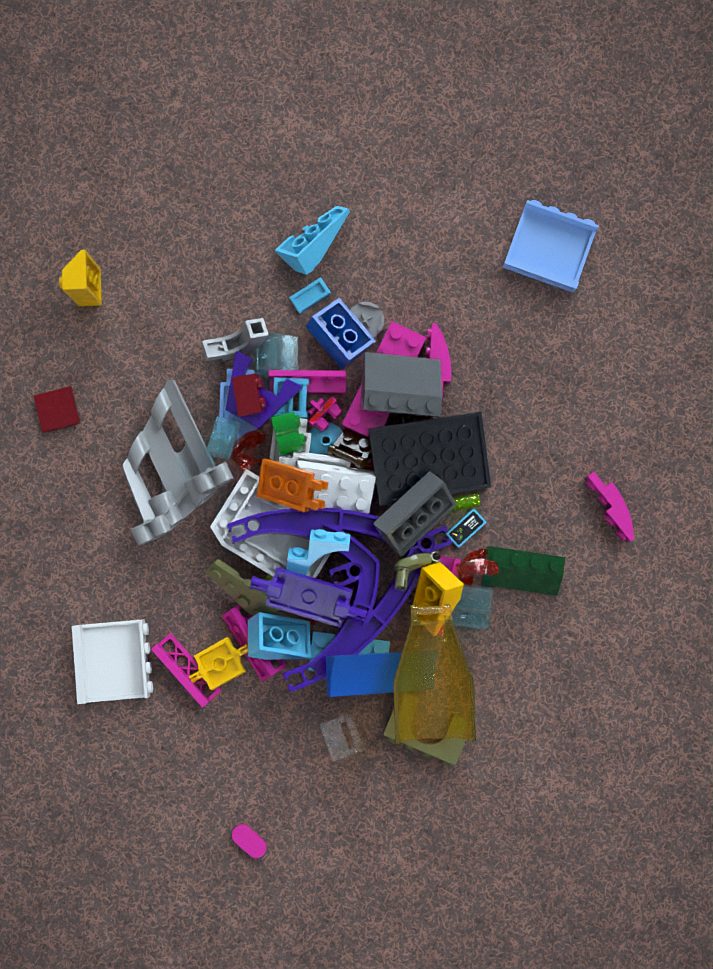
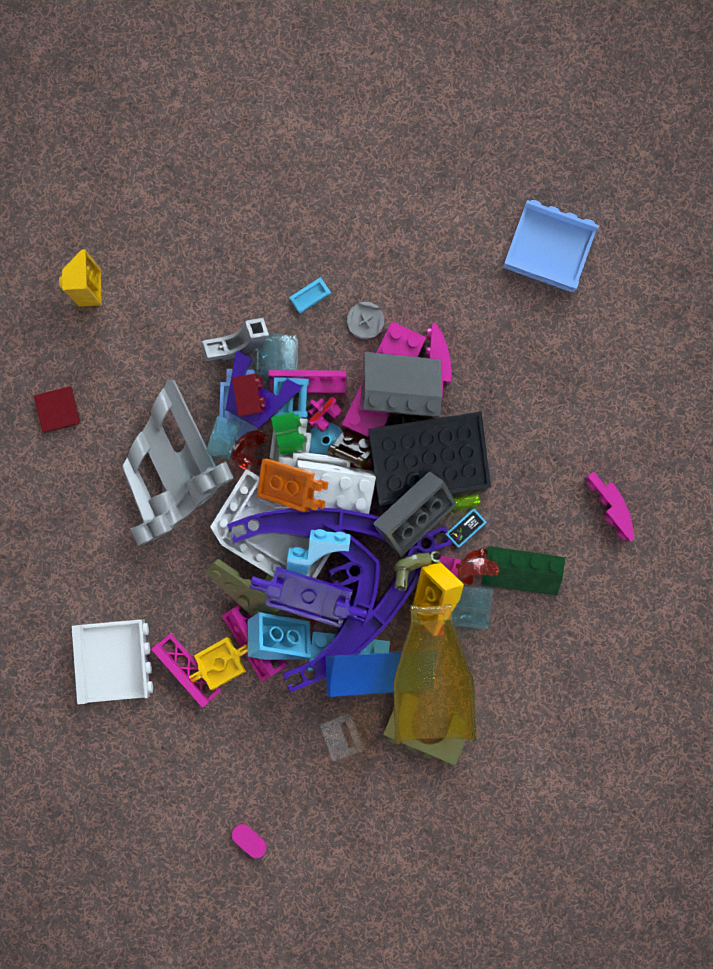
medium azure wedge [275,206,350,275] -> none
blue slope [306,298,376,370] -> none

